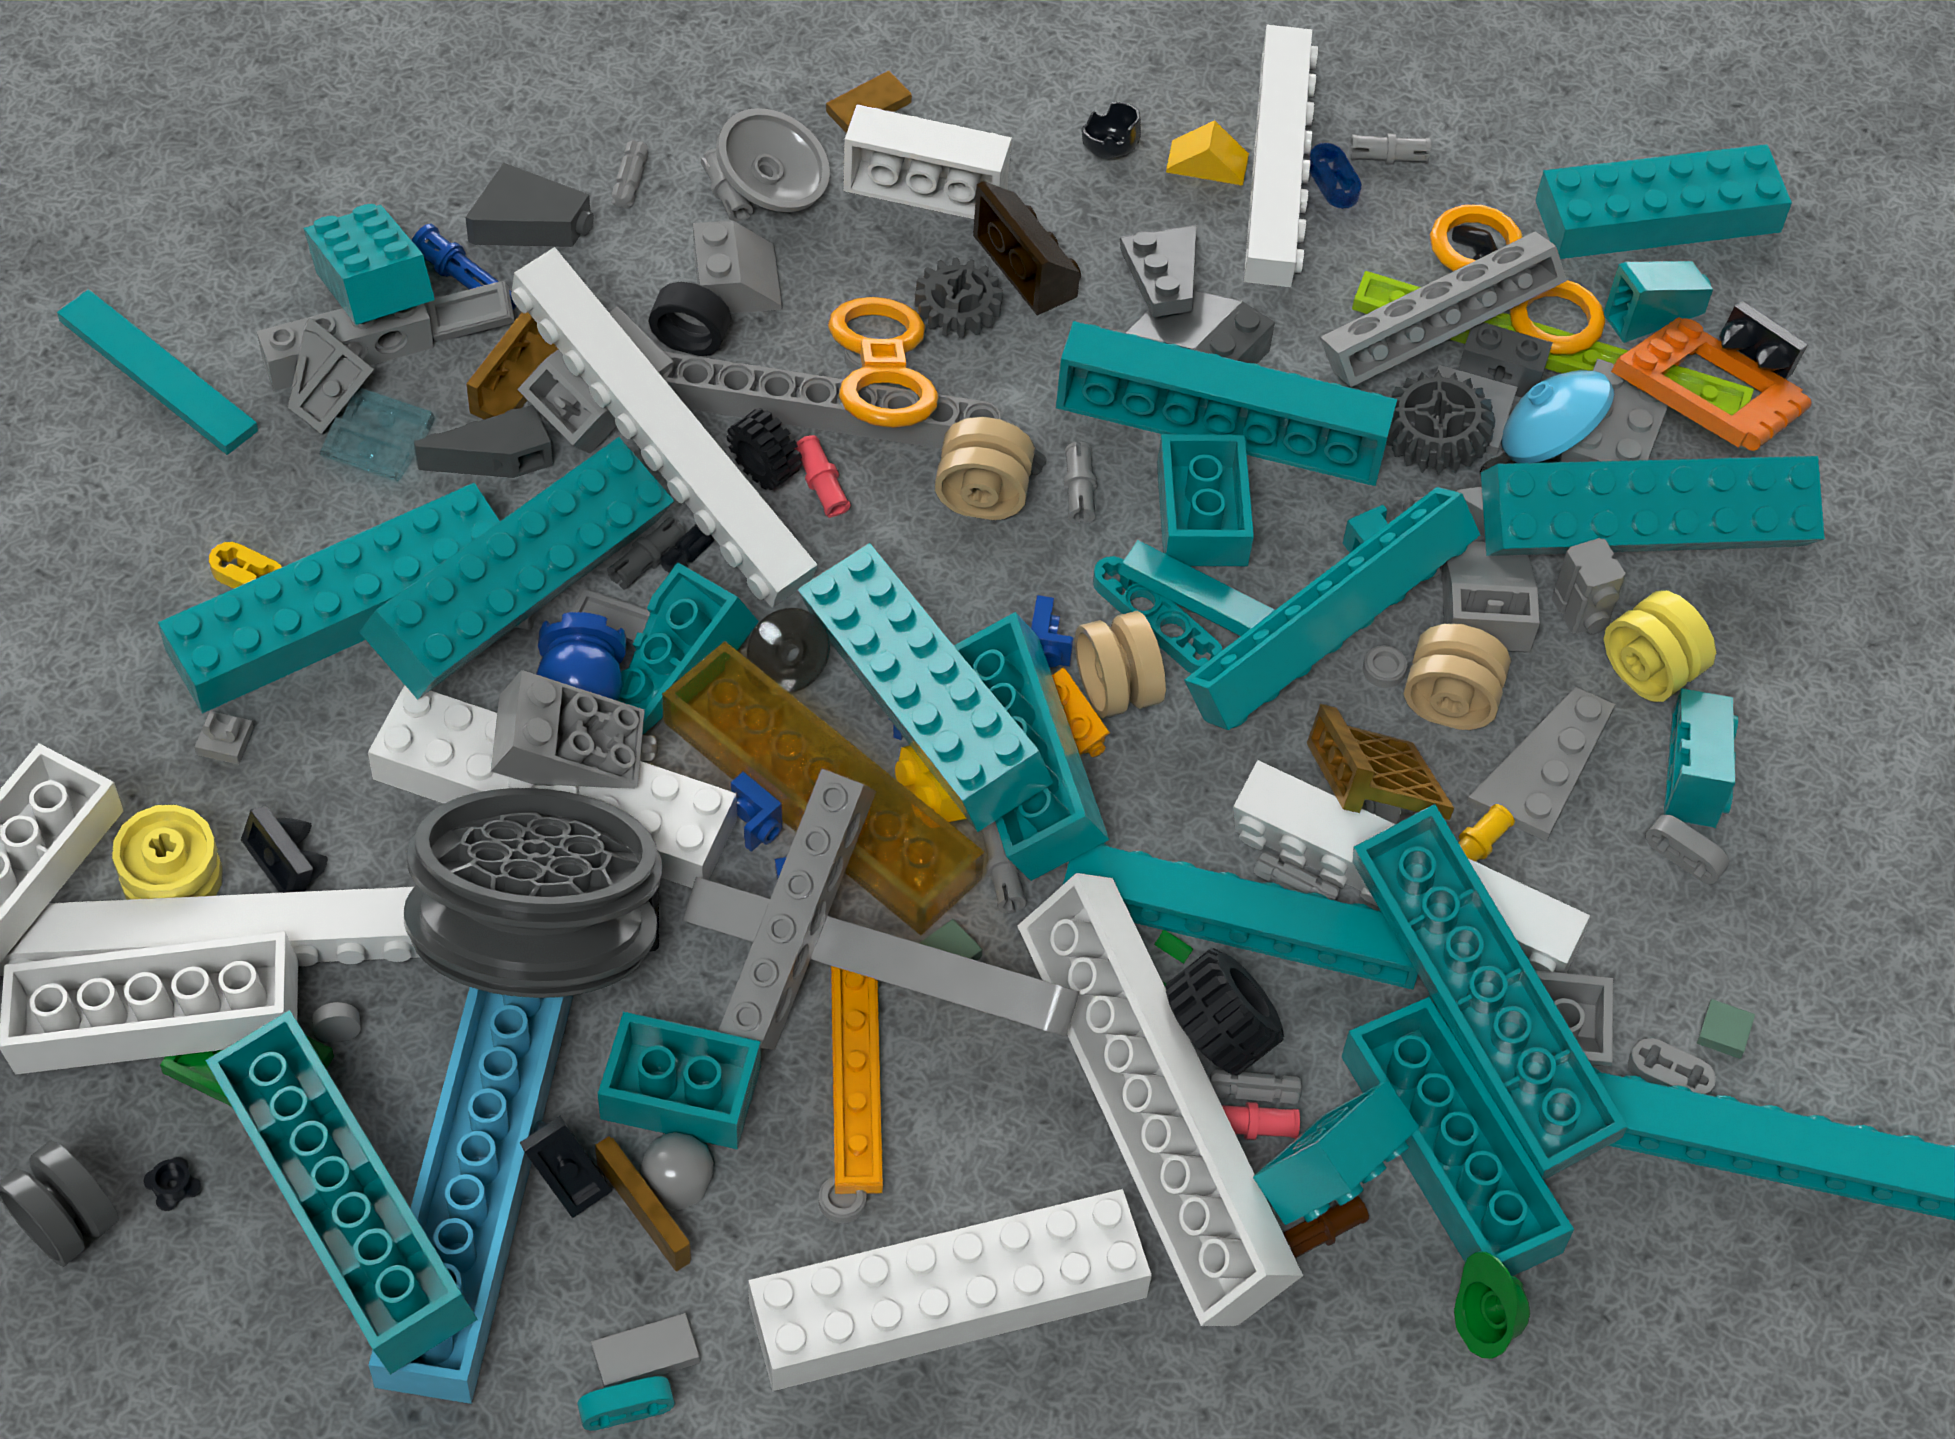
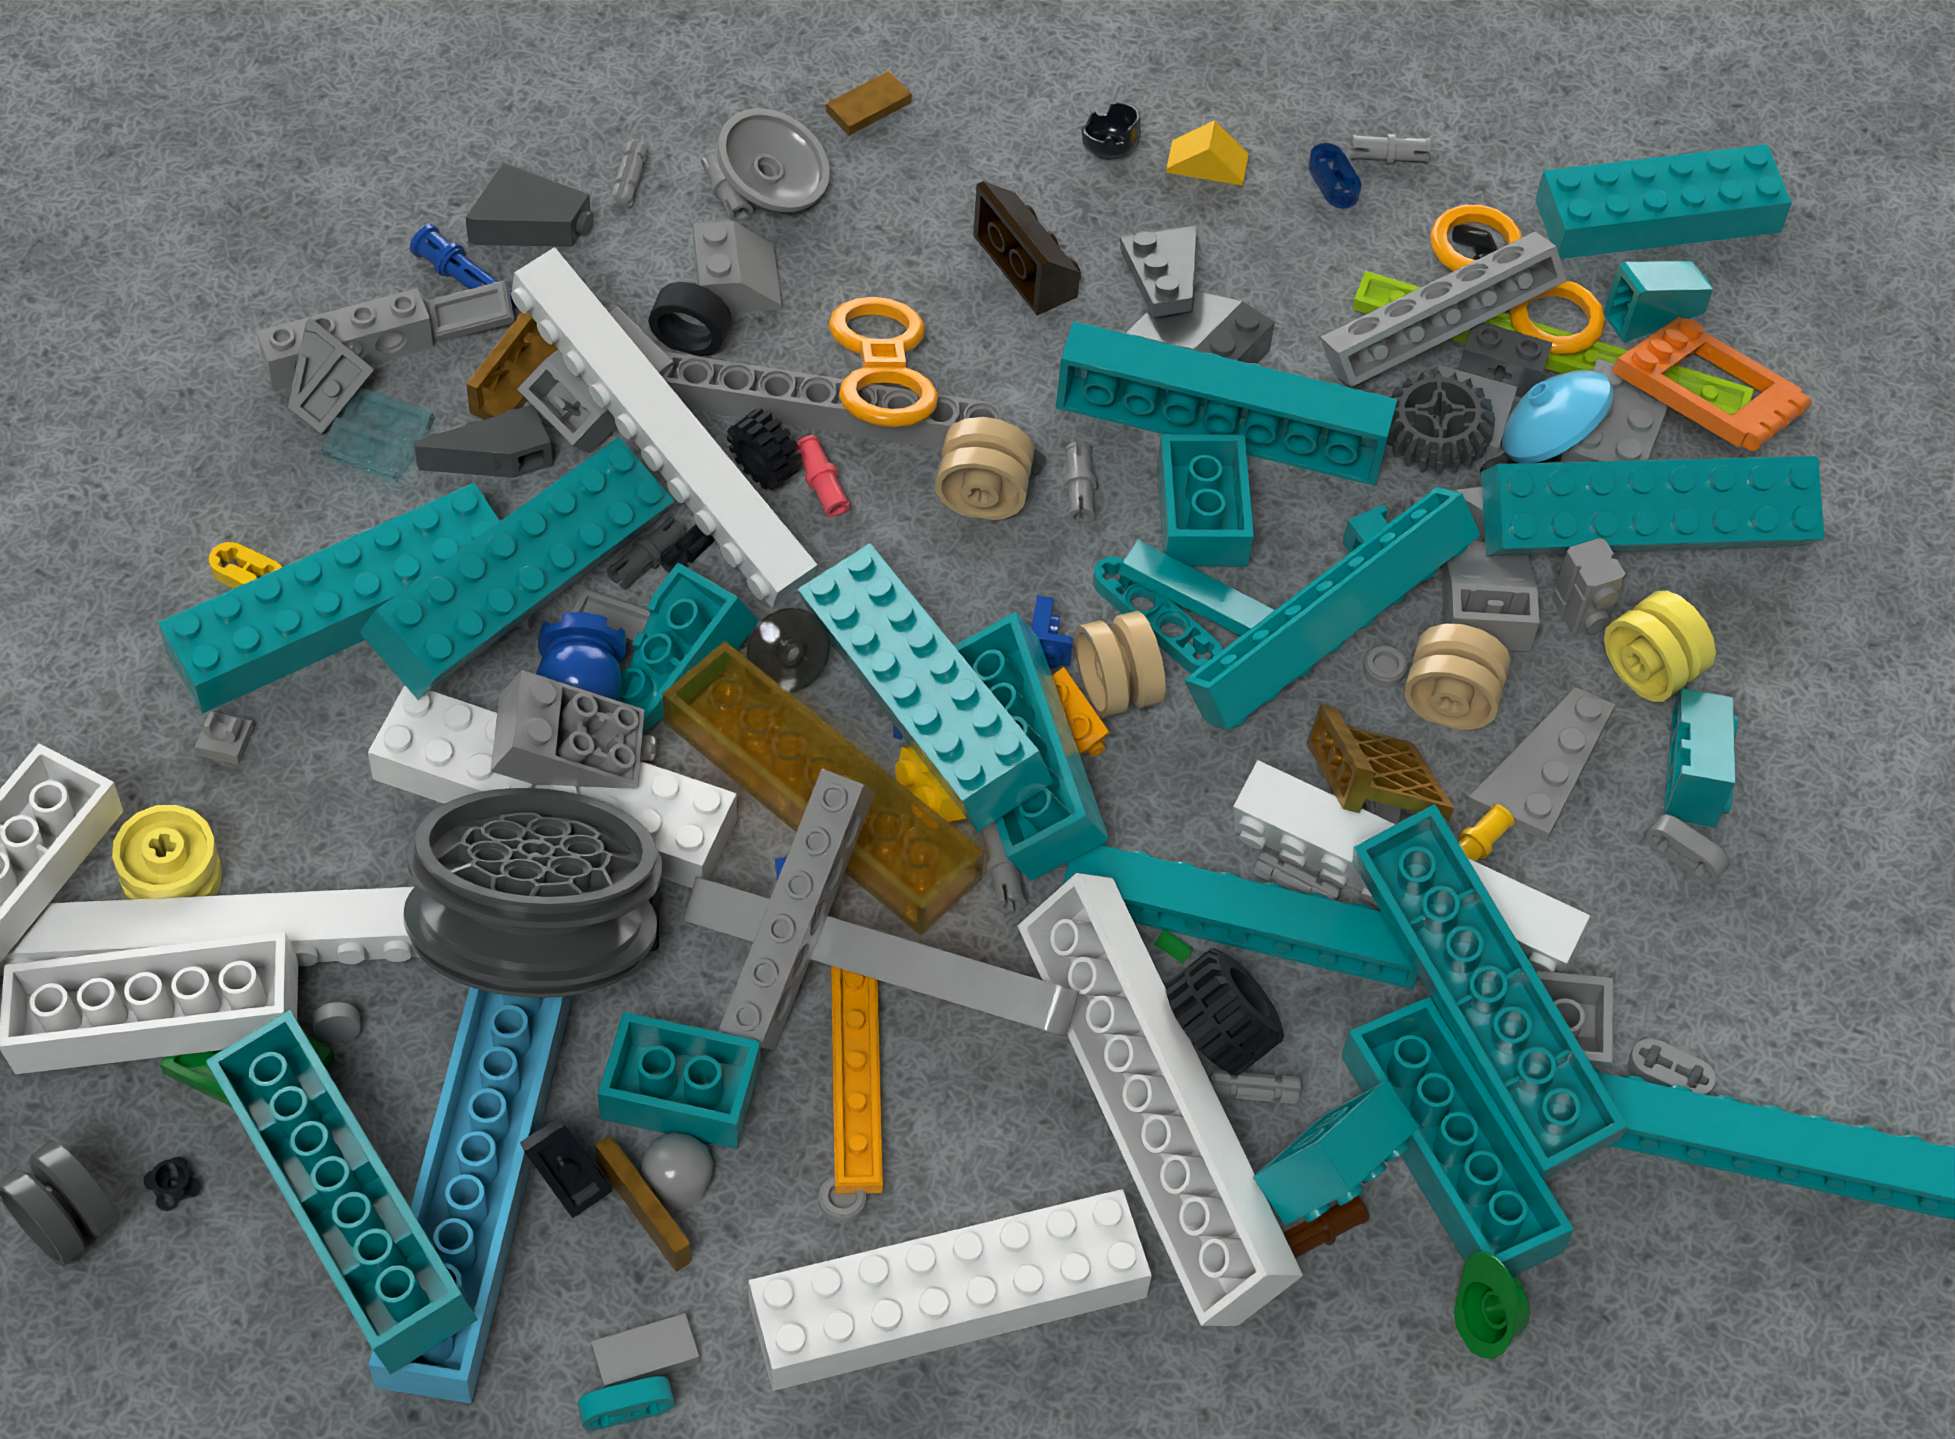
teal tile [57,289,258,455] -> none
black tile [241,805,328,893] -> none
teal brick [303,204,435,325] -> none
blue bracket [731,771,783,852] -> none
white brick [843,105,1012,219] -> none
dark grey gear [914,257,1003,338] -> none
sand green tile [920,919,983,961] -> none
coral pin [1222,1102,1300,1140] -> none
white brick [1244,25,1318,287] -> none
sand green tile [1697,999,1755,1059] -> none
black tile [1719,301,1808,380] -> none

